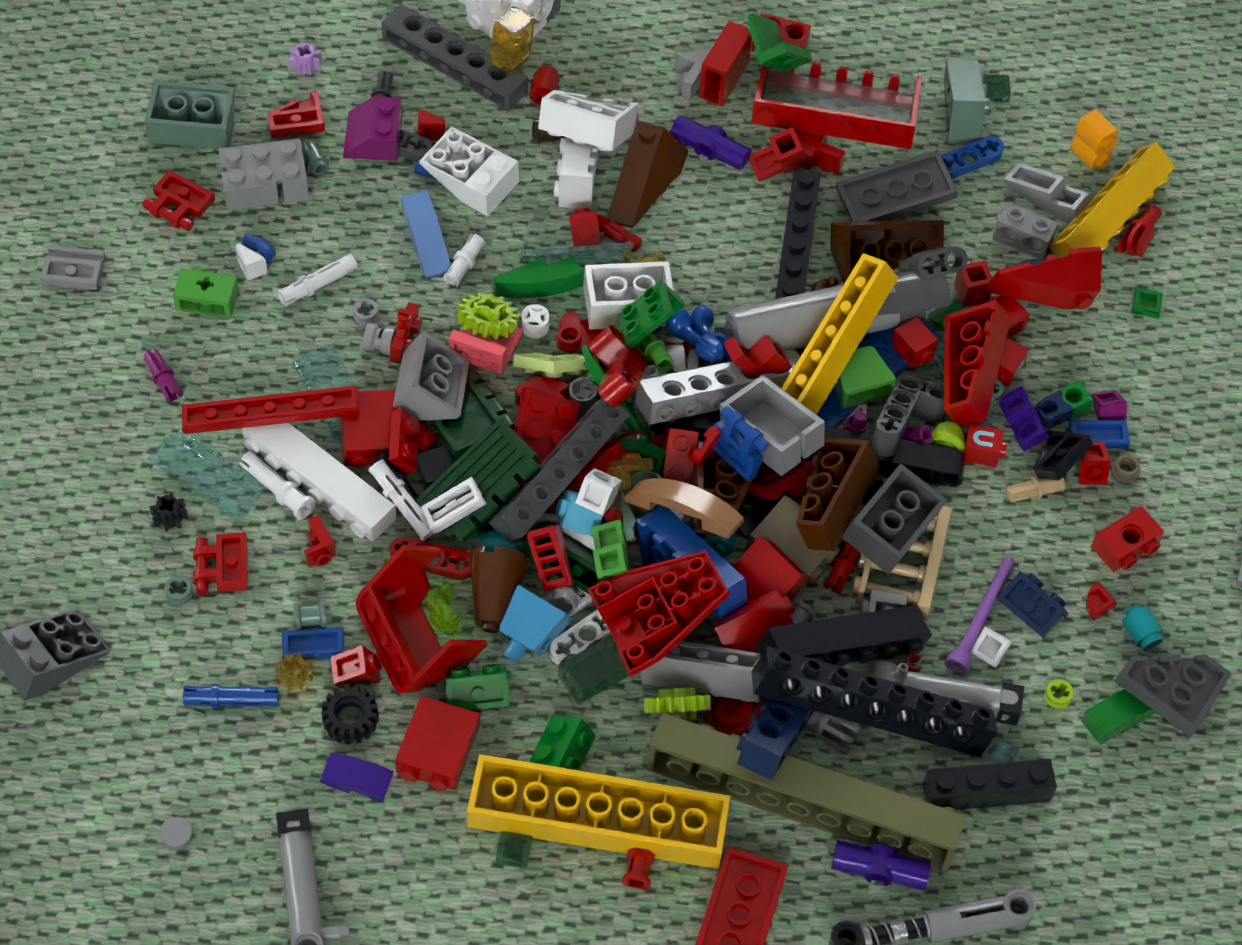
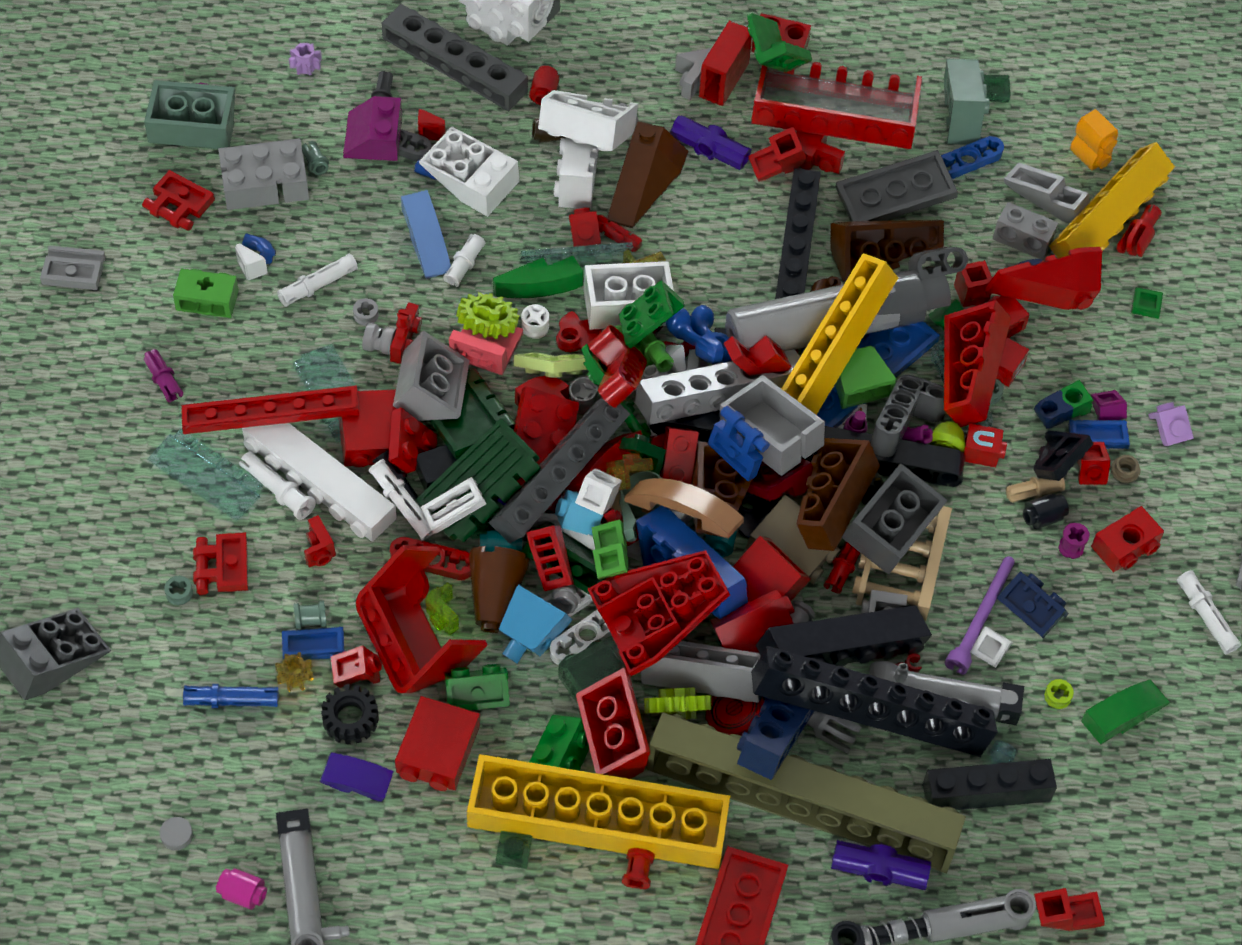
black gear [150,493,188,532] -> none
red wing [267,90,325,139] -> none
clear yellow brick [490,5,535,74] -> none
red tile [690,425,721,466] -> none
red brick [891,317,938,369] -> none
dark purple slope [997,386,1049,451] -> none
red tile [1086,581,1117,621] -> none
dark grey plate [1114,655,1232,738] -> none
teal brick [1122,604,1164,651] -> none
none -> dark pink brick [216,868,267,910]
none -> red slope [576,667,650,779]
none -> black brick [1023,493,1069,530]
none -> red slope [1034,888,1105,931]
none -> magenta bush [1058,523,1090,559]
none -> lavender bracket [1148,402,1194,446]
none -> white pin [1176,570,1242,655]

